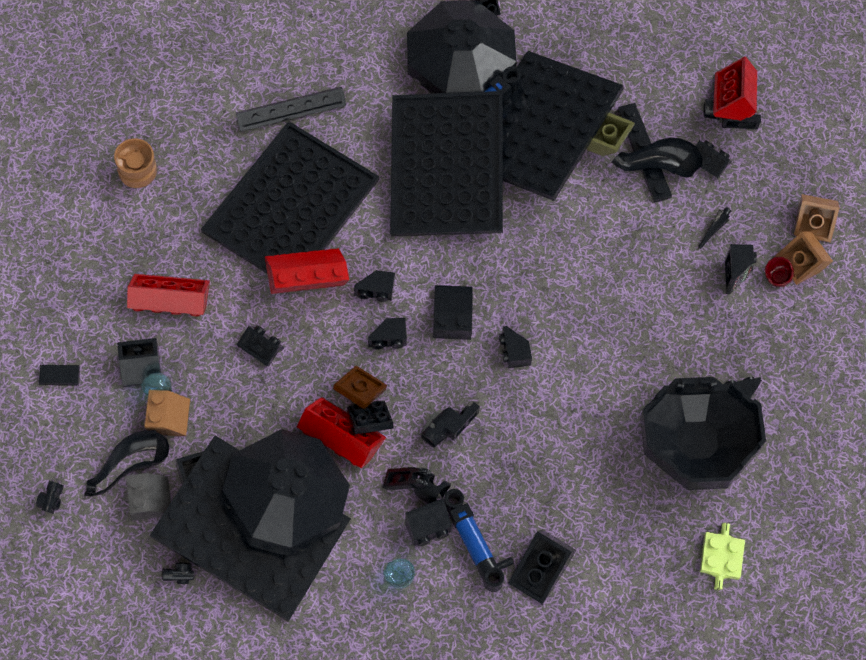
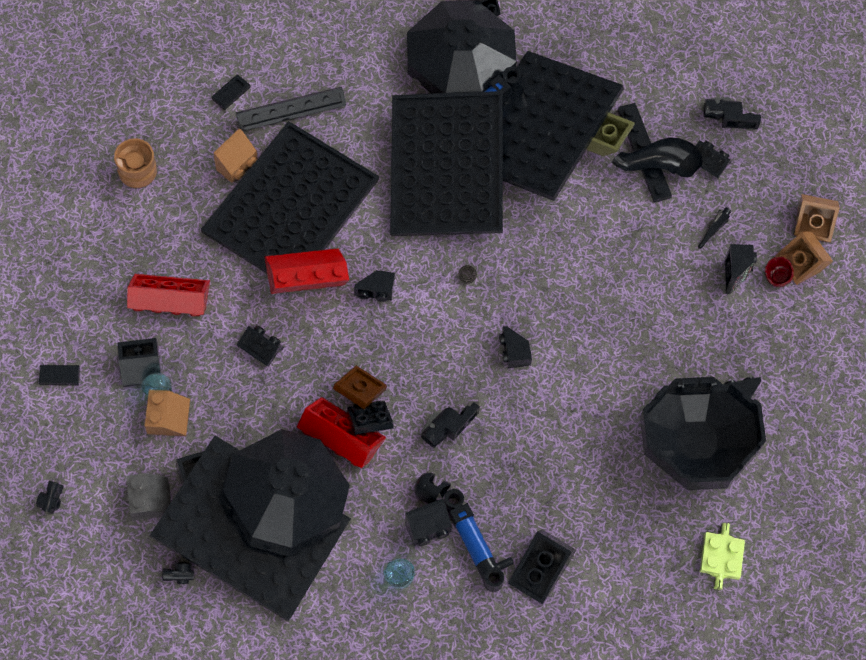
black animal [84,430,169,497] -> none
black slope [368,318,407,350] -> none
black hinge [382,467,431,490] -> none
black slope [433,285,473,340] -> none
red slope [713,56,757,121] -> none
none -> black tile [212,74,251,110]
none -> medium nougat slope [213,129,258,183]
none -> clear smoke plate [458,265,477,284]

